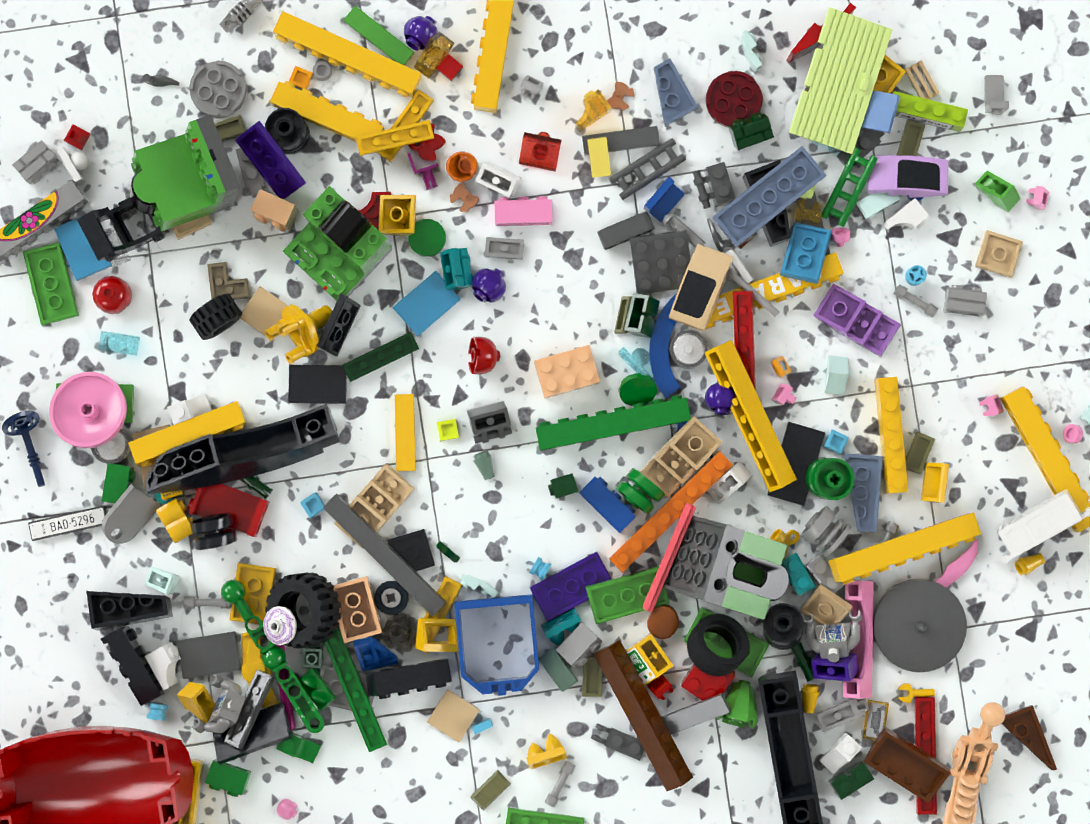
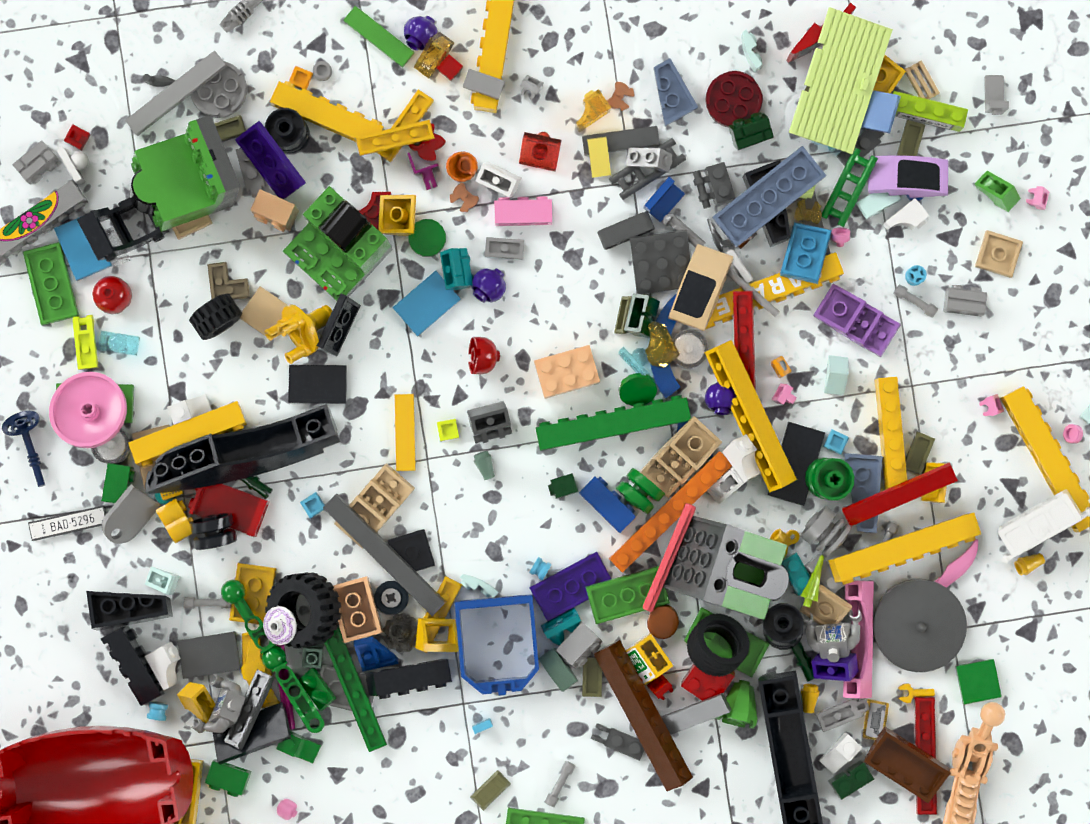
yellow brick [273,11,422,98] -> none
dark green tile [342,332,419,382] -> none
tan tile [427,689,480,743] -> none
dark green tile [436,541,460,563] -> none
yellow tile [526,734,567,770] -> none
reddish brown wing [1002,705,1057,771] -> none
none -> neon yellow plate [73,315,98,370]
none -> light grey tile [125,50,227,136]
none -> light grey tile [463,69,505,100]
none -> light grey bracket [626,148,672,173]
none -> clear yellow arch [645,321,680,368]
none -> white arch [723,434,761,483]
none -> lime piece [800,555,824,608]
none -> red tile [842,462,958,526]
none -> green tile [955,659,1002,705]

